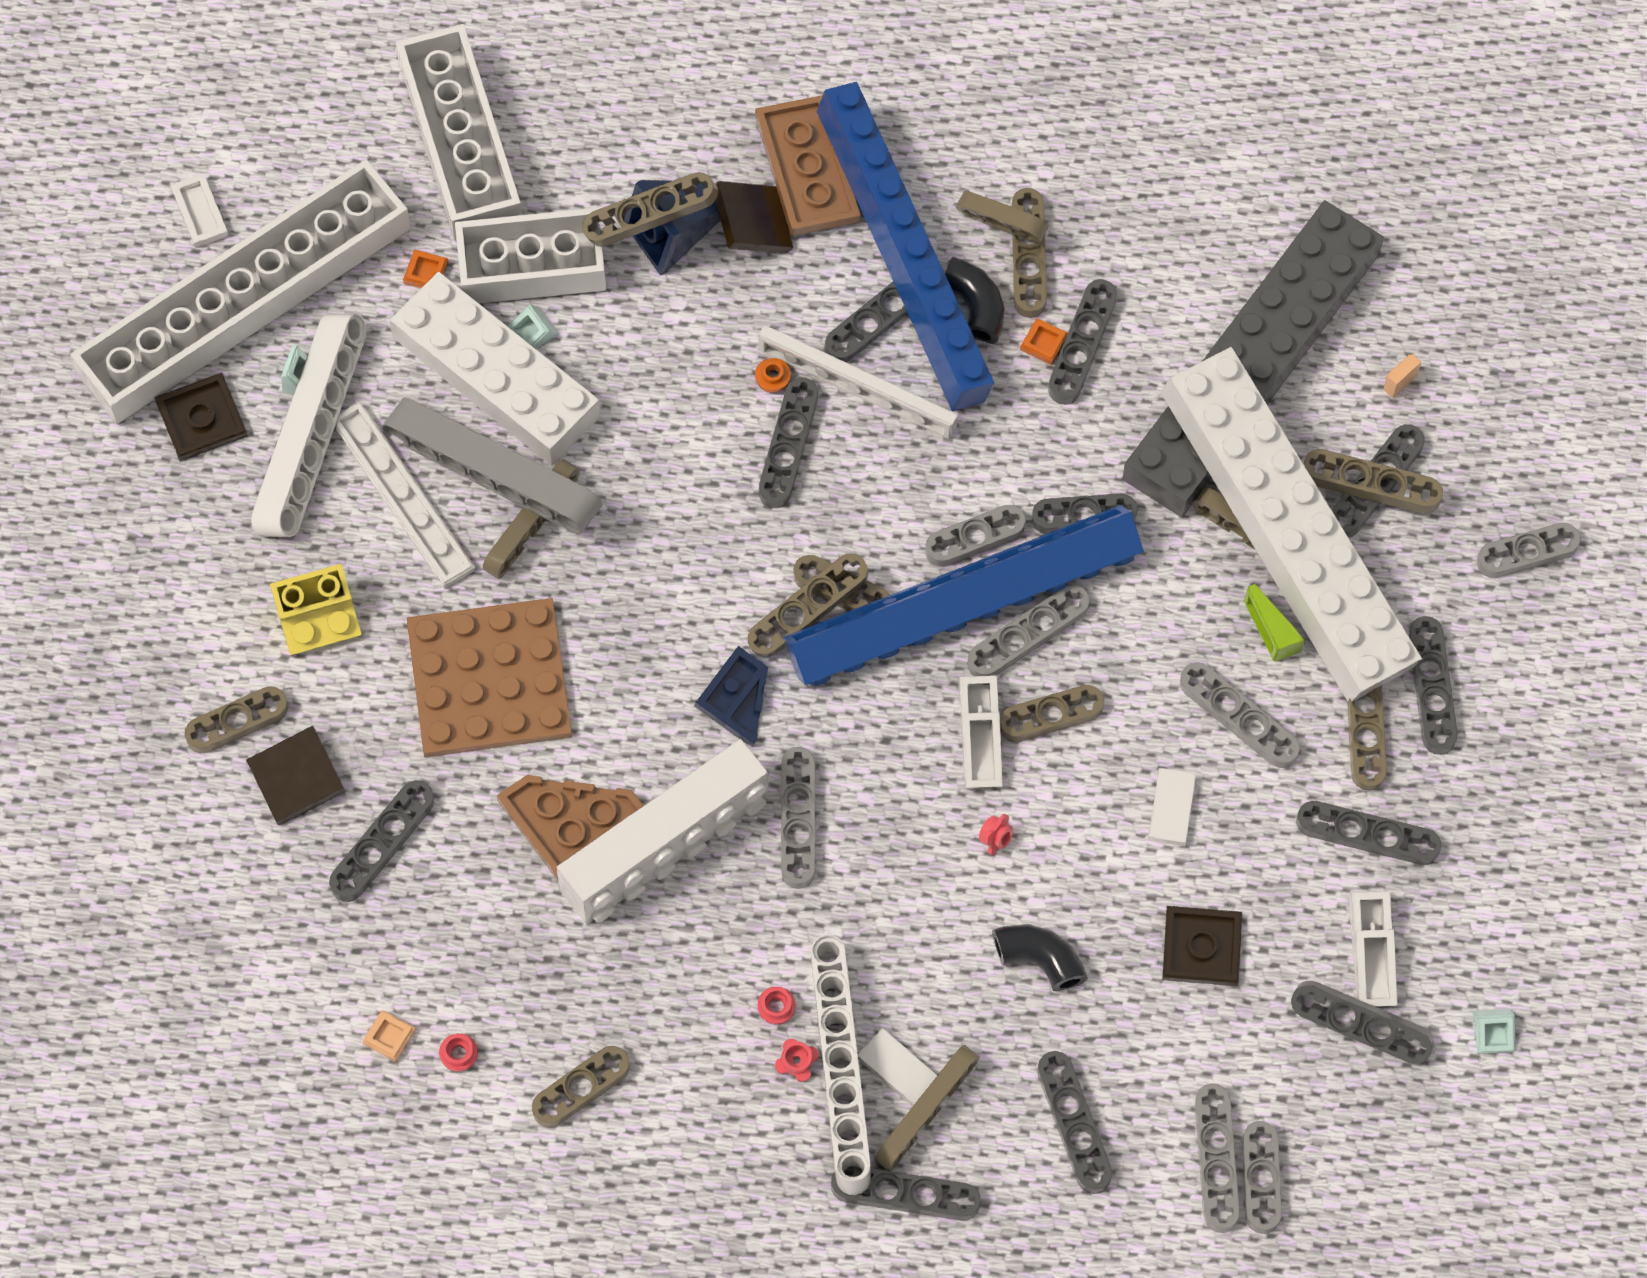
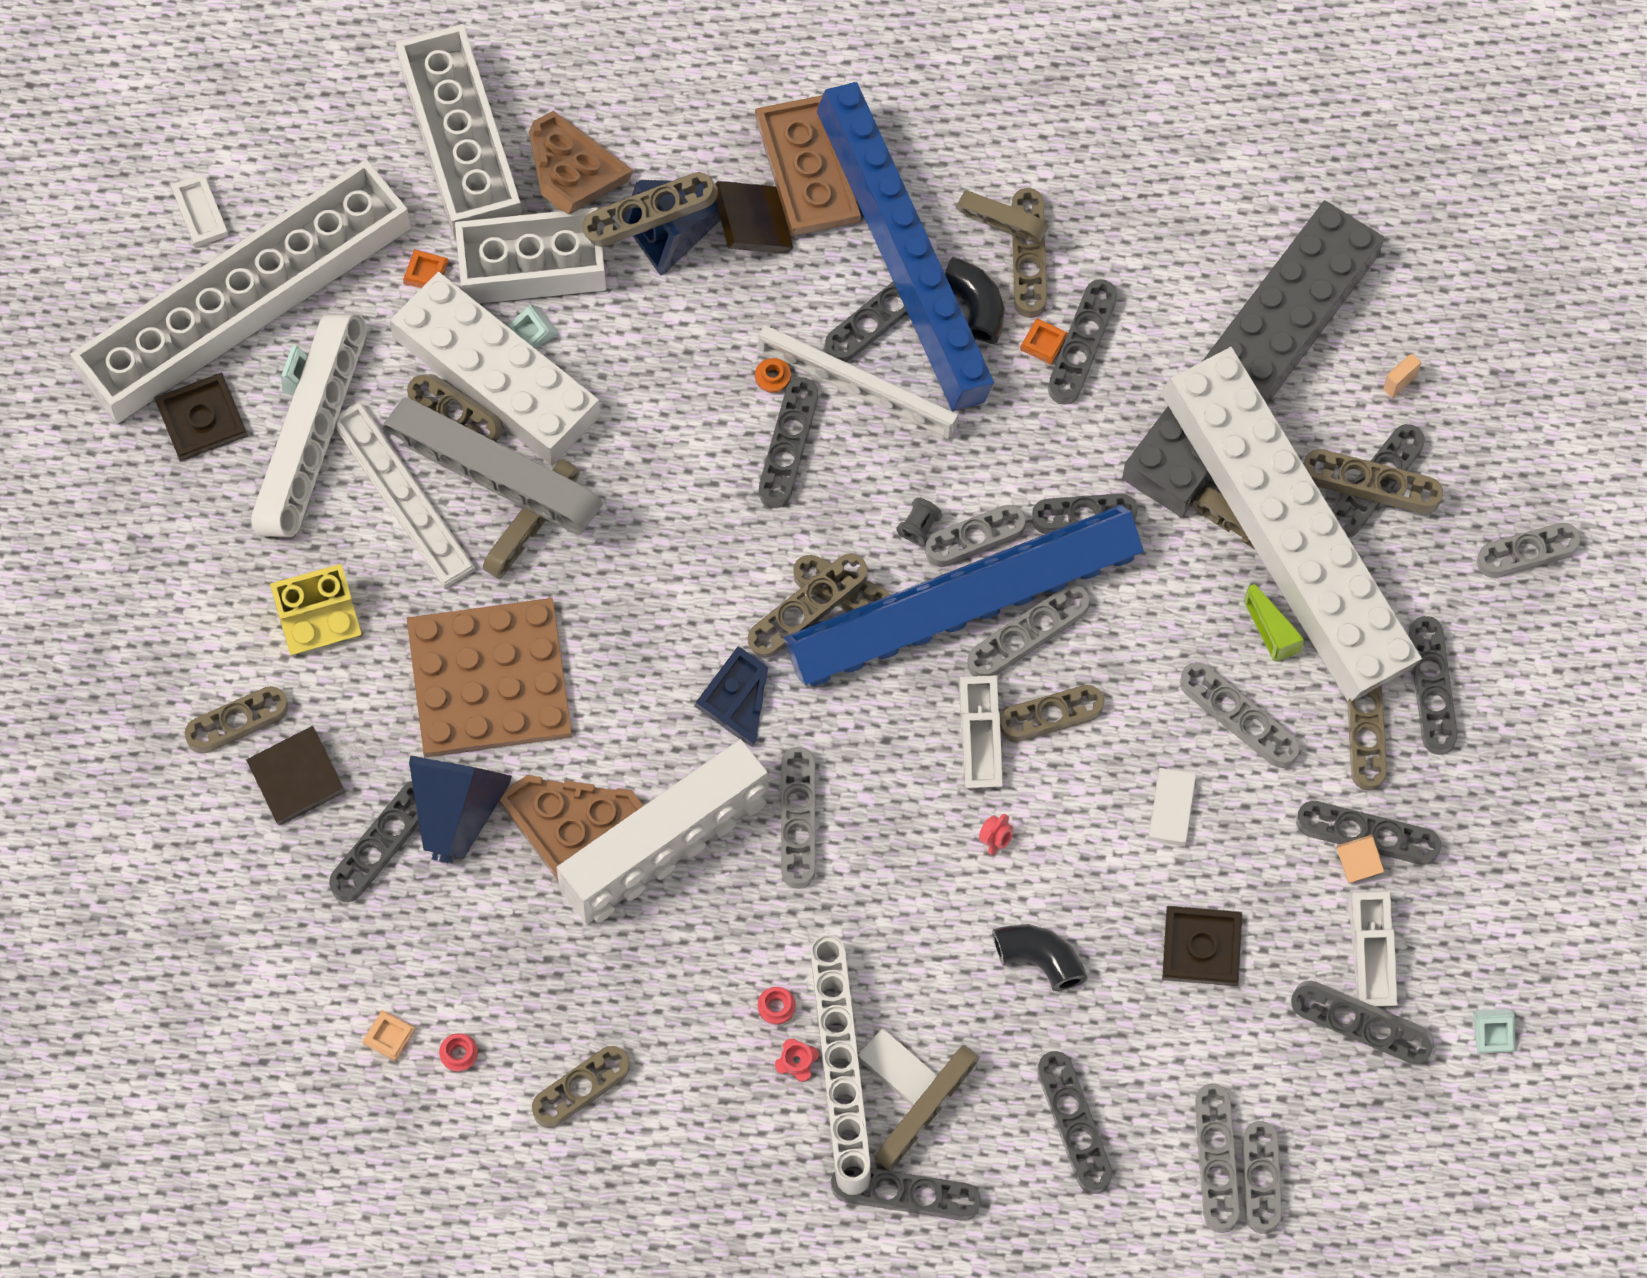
none -> dark tan beam [407,374,502,442]
none -> dark blue slope [409,755,512,864]
none -> medium nougat plate [529,111,634,215]
none -> dark grey bush [896,497,942,546]
none -> light nougat tile [1336,834,1385,883]

